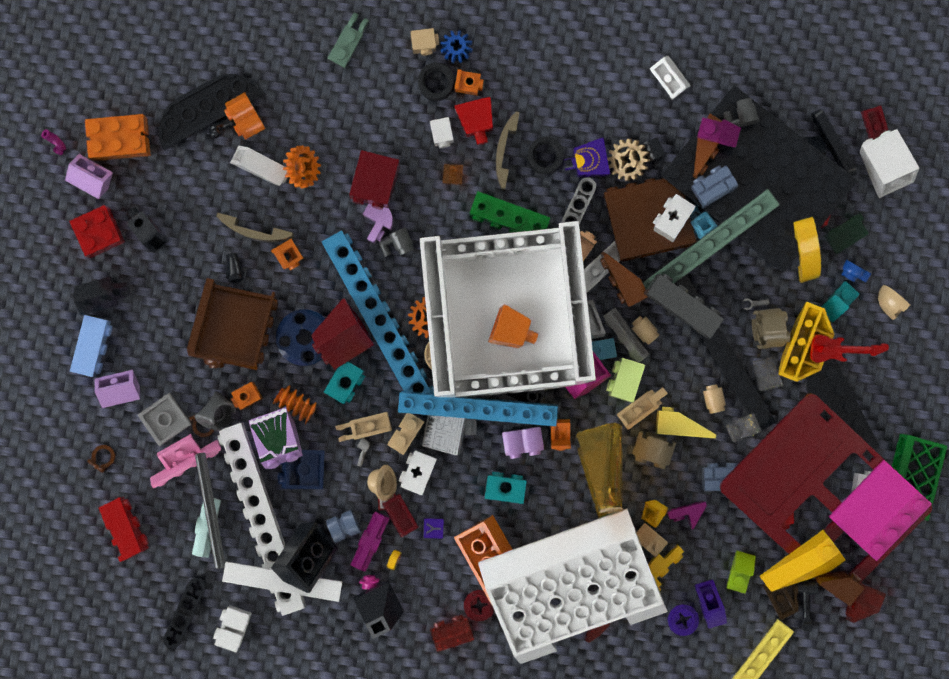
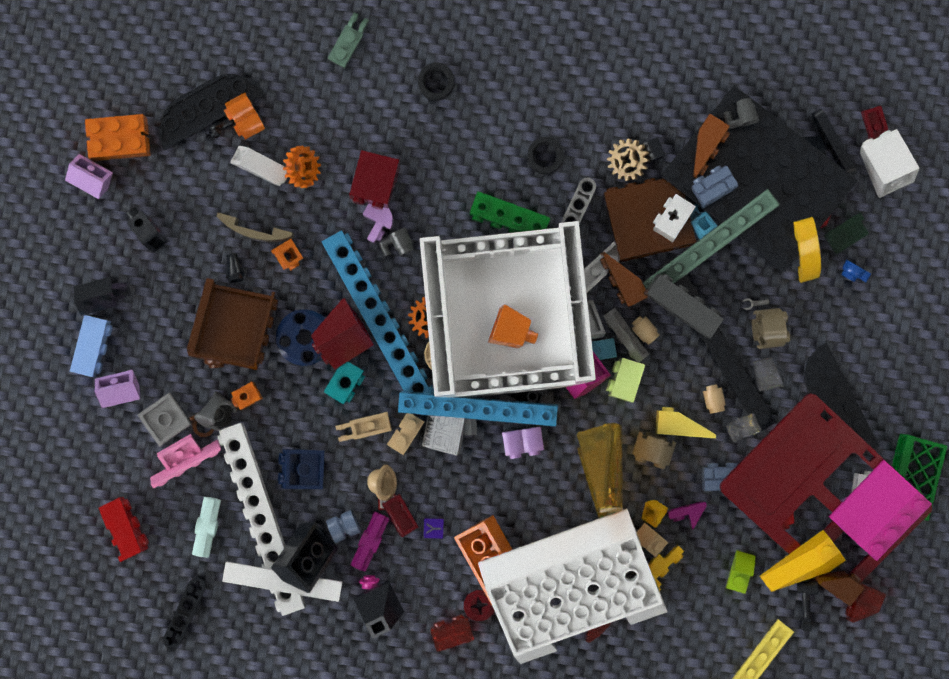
magenta arm [41,129,66,155] -> none
red brick [69,205,125,258] -> none
reddish brown piece [87,445,116,473] -> none
dark grey axle [195,452,225,569] -> none
white piece [213,605,252,653] -> none
slope [249,407,303,469] -> none
orange piece [273,385,317,425] -> none
light grey hand [357,438,370,467] -> none
yellow tile [387,550,402,570] -> none
white brick [399,450,437,495] -> none
tan brick [411,28,439,56] -> none
white brick [430,117,454,148] -> none
blue gear [440,30,472,64] -> none
clear orange tile [443,164,463,185] -> none
red torso [454,97,493,145] -> none
orange brick [455,70,484,96] -> none
teal brick [485,472,527,504] -> none
dark tan slope [496,112,520,191] -> none
orange bracket [551,419,571,451] -> none
dark purple torso [563,138,610,177] -> none
light nougat bracket [580,231,597,261] -> none
tan hinge [616,387,668,430] -> none
white slope [650,56,691,99] -> none
dark purple gear [667,604,699,636] -> none
dark purple slope [694,579,727,629] -> none
magenta slope [697,117,741,148] -> none
dark brown wing [762,583,798,620] -> none
yellow wedge [778,302,835,382] -> none
red piece [810,334,889,363] -> none
teal slope [821,281,859,323] -> none
tan brick [878,285,910,320] -> none

